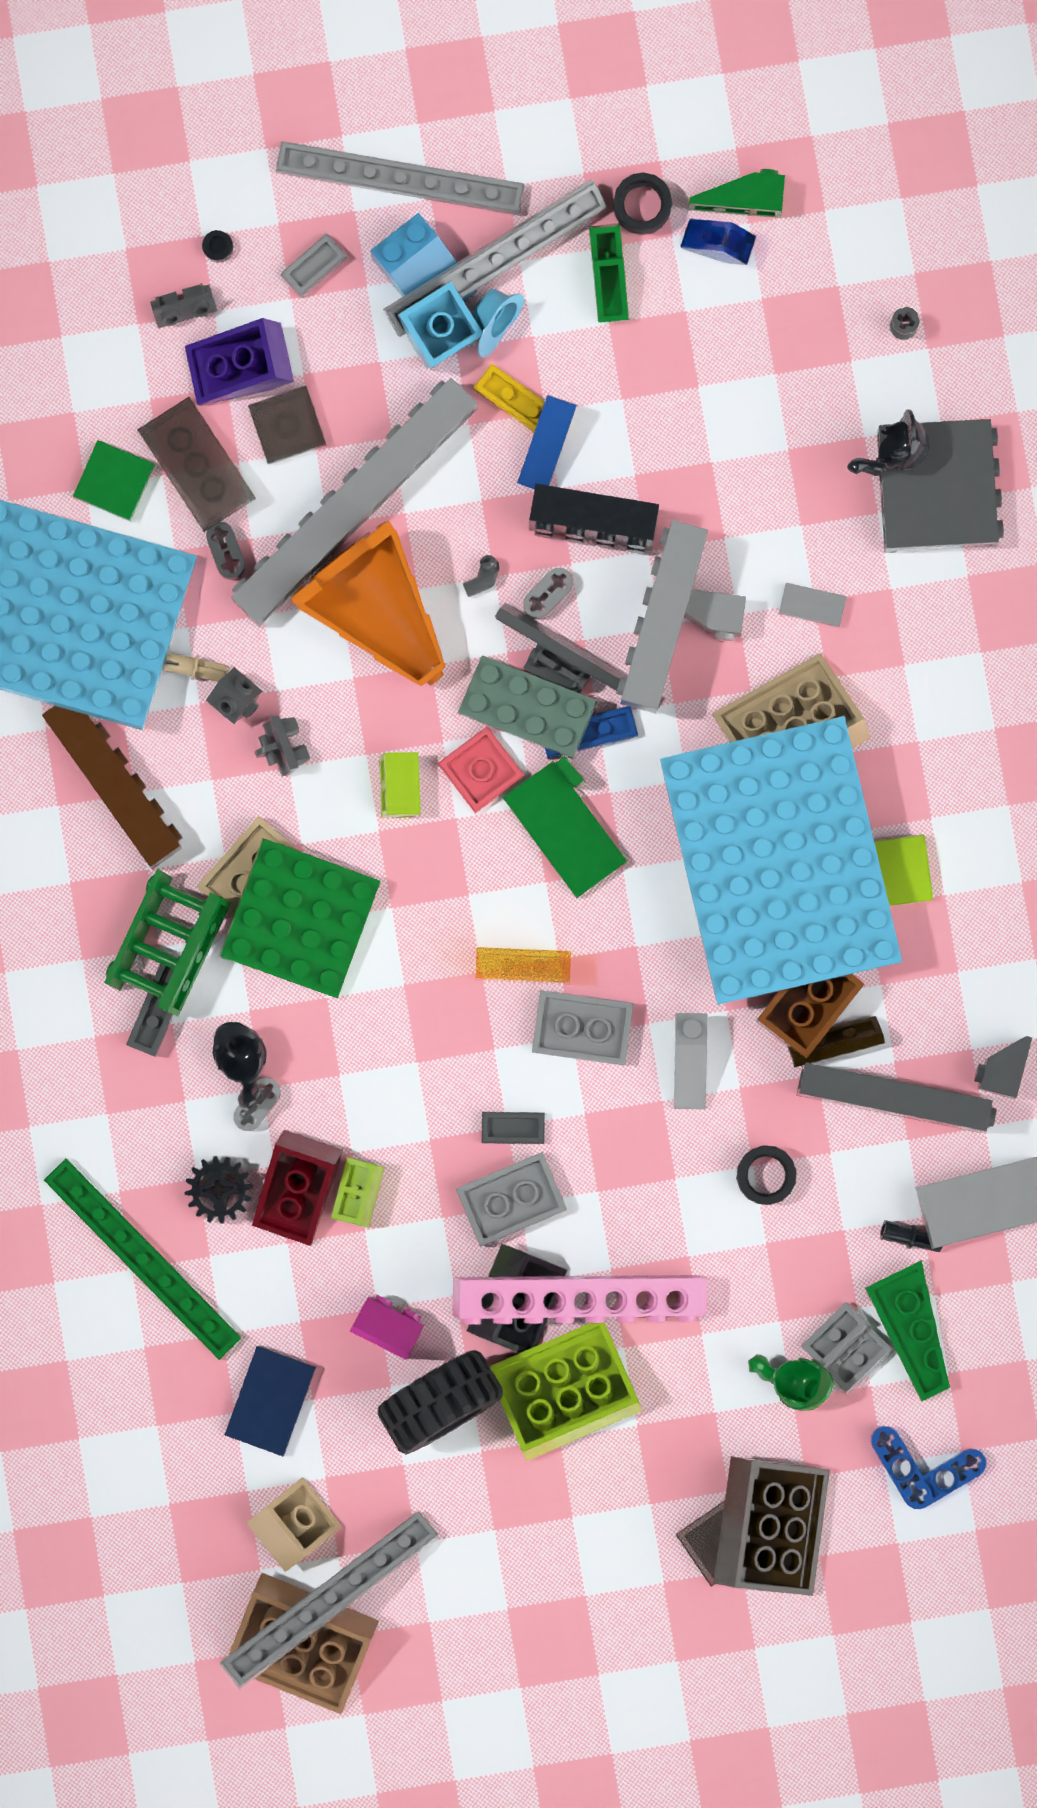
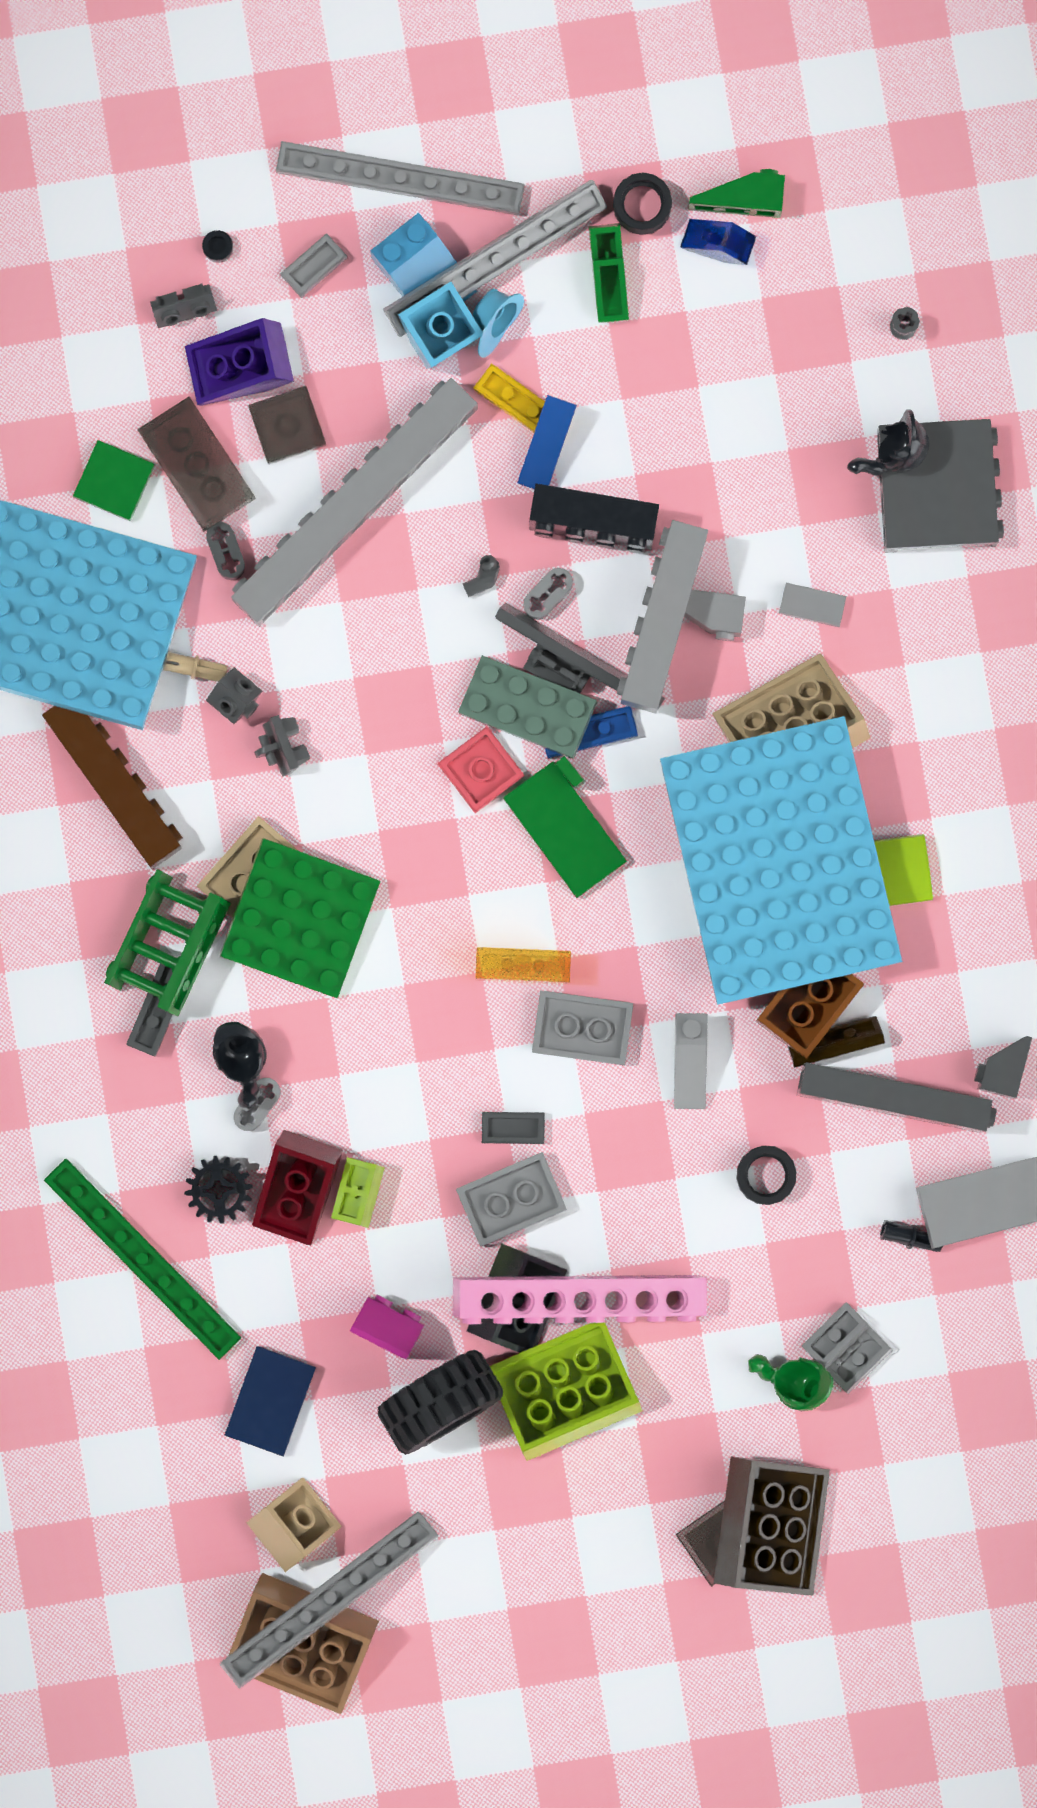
orange cone [290,520,446,686] -> none
lime hinge [379,752,421,818] -> none
green wing [865,1260,950,1402] -> none
blue beam [870,1426,987,1510] -> none

